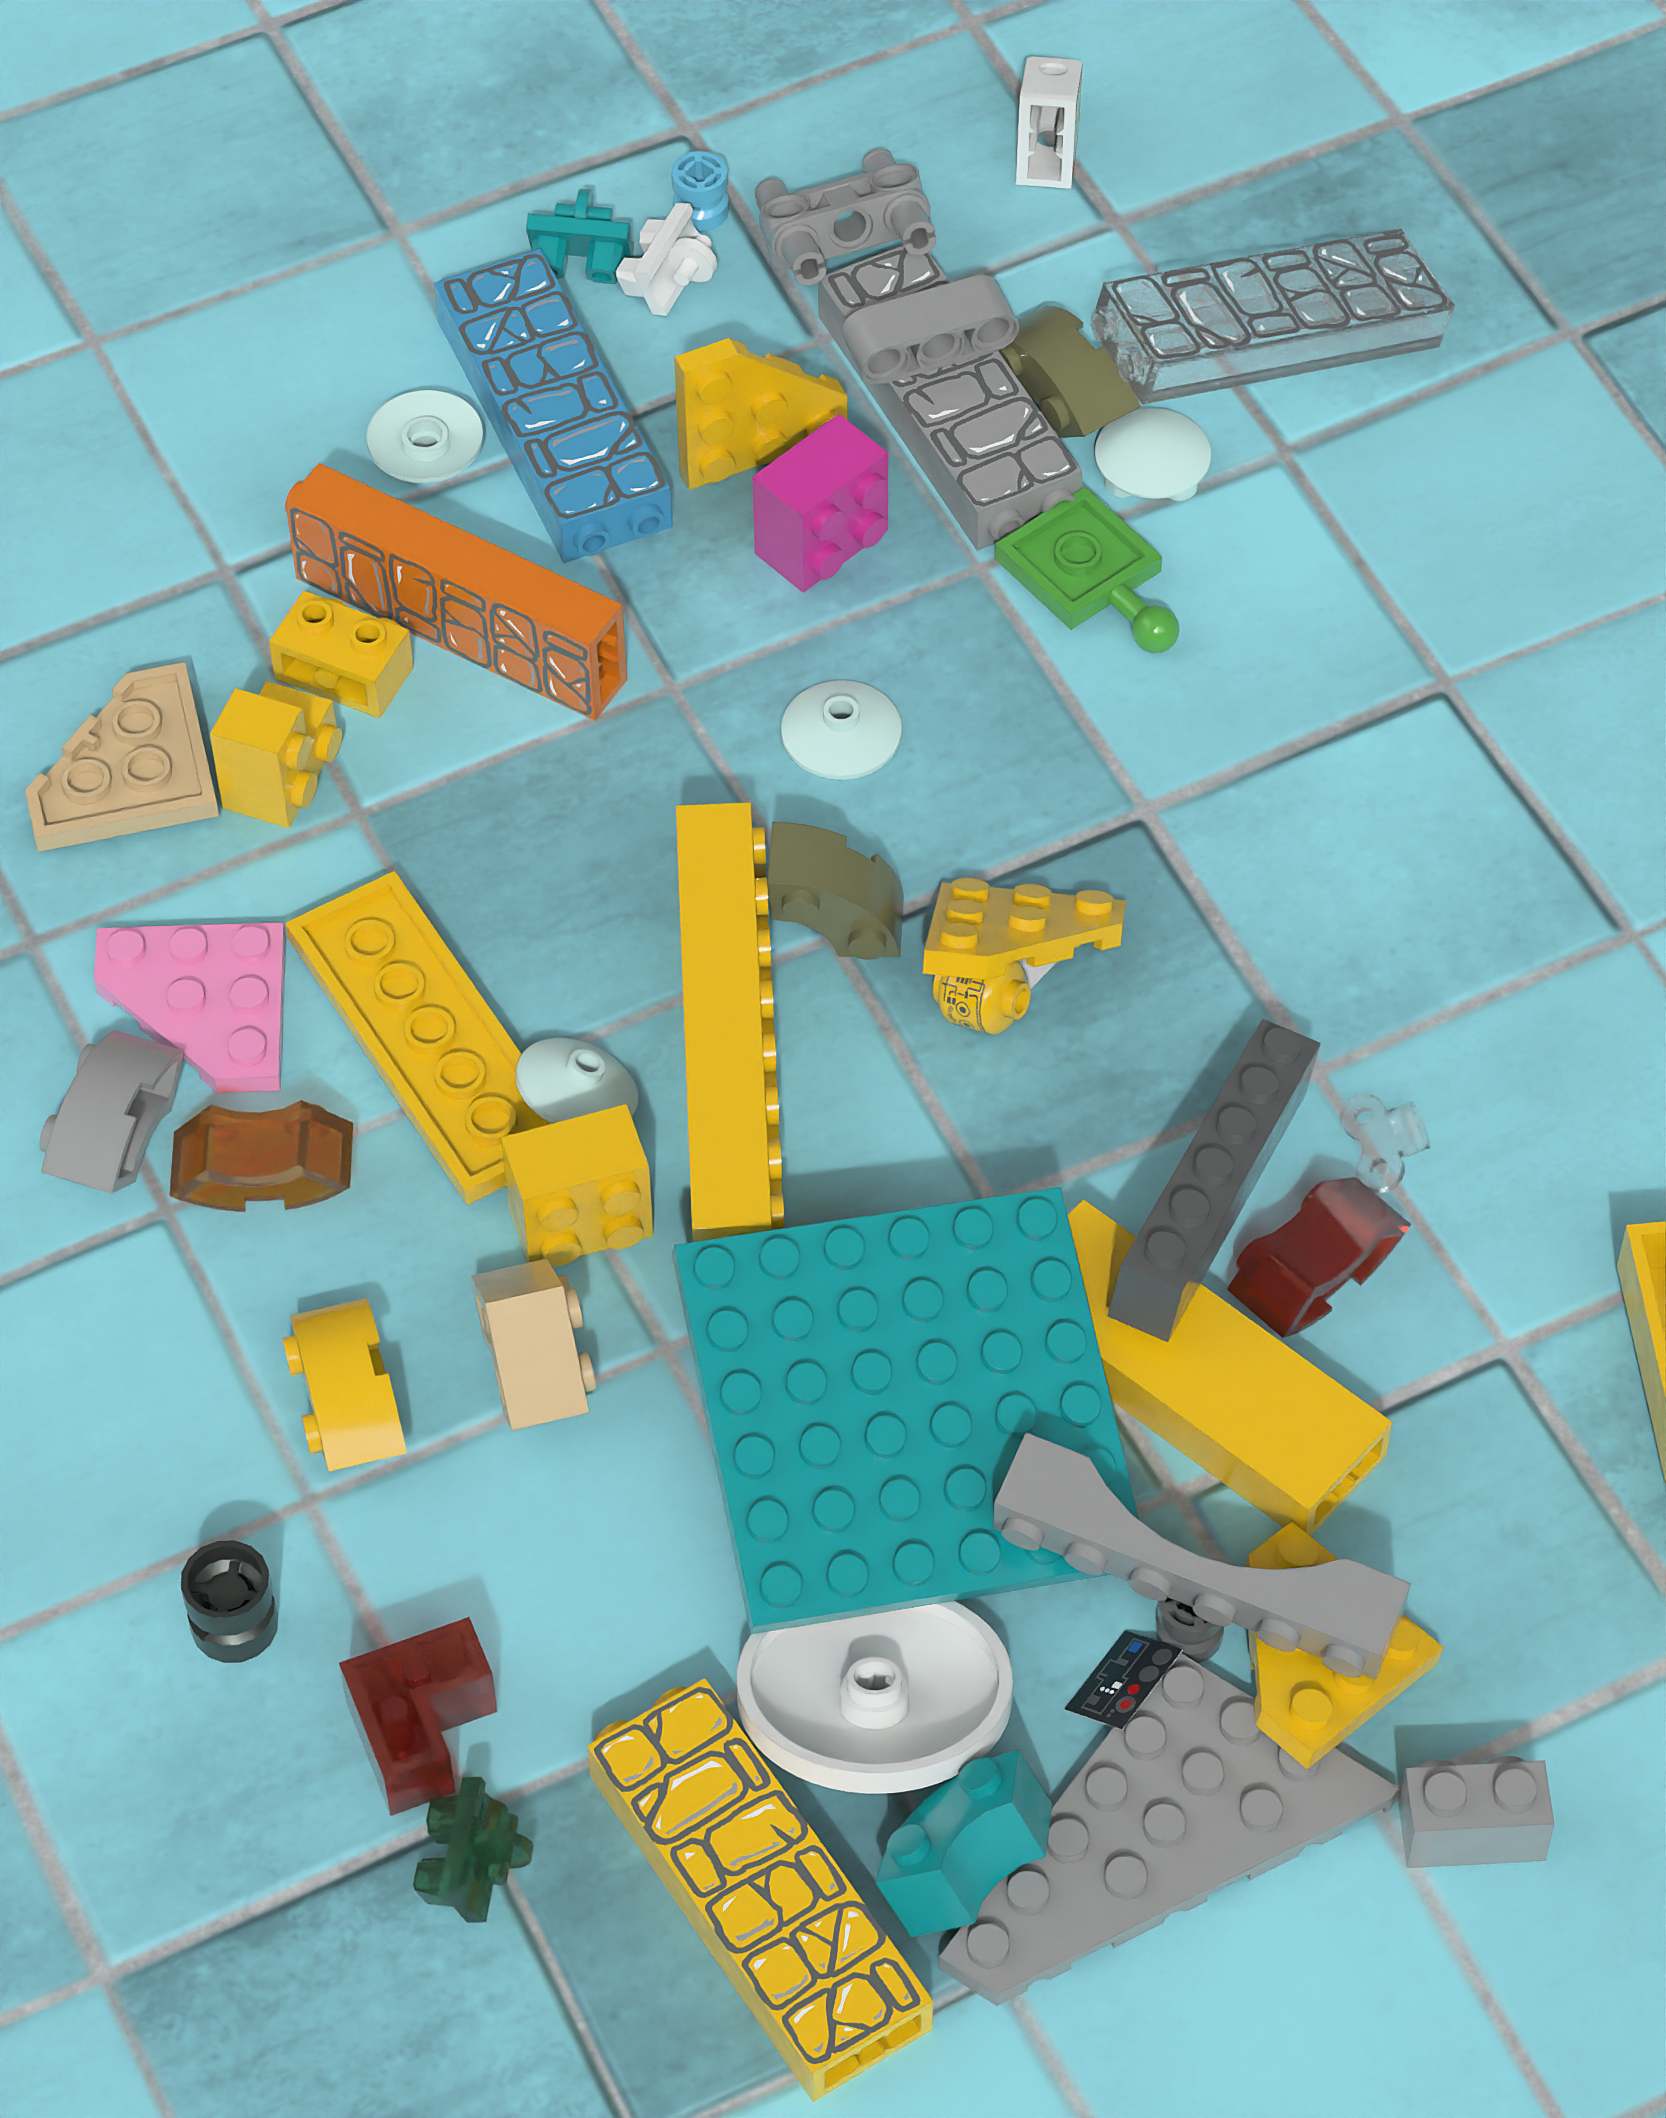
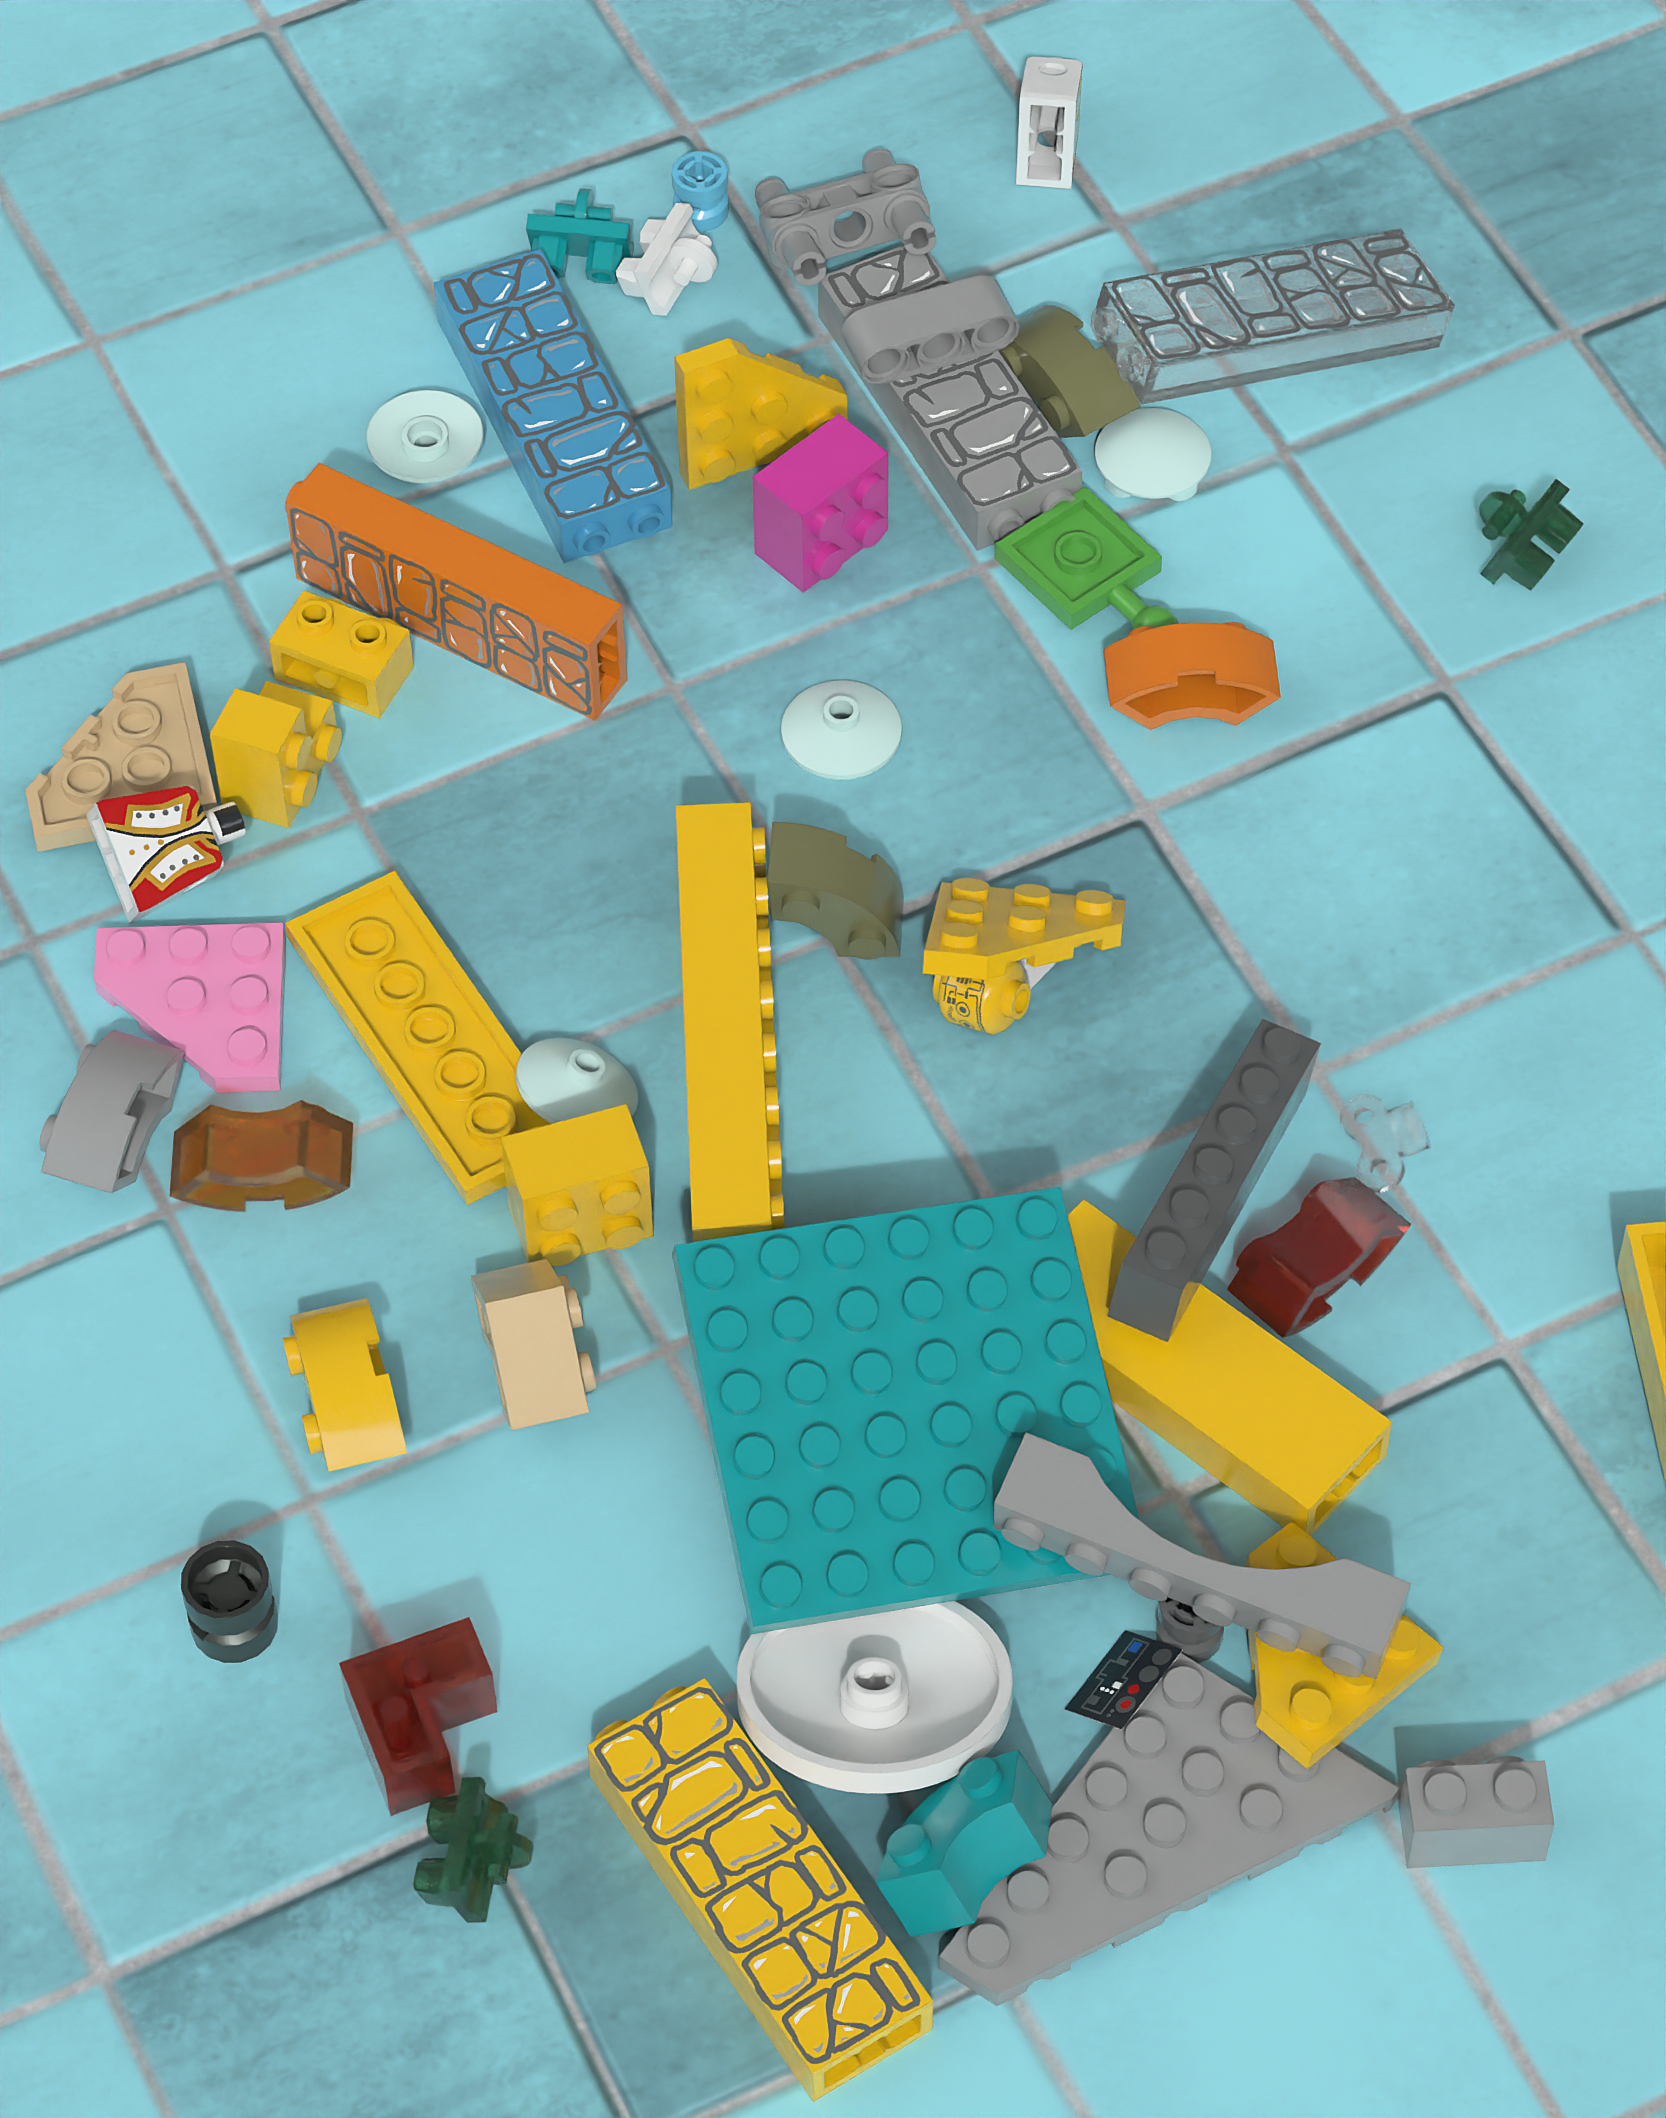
none -> torso [86,786,246,923]
none -> orange brick [1104,622,1281,730]
none -> clear green hips [1479,479,1584,591]

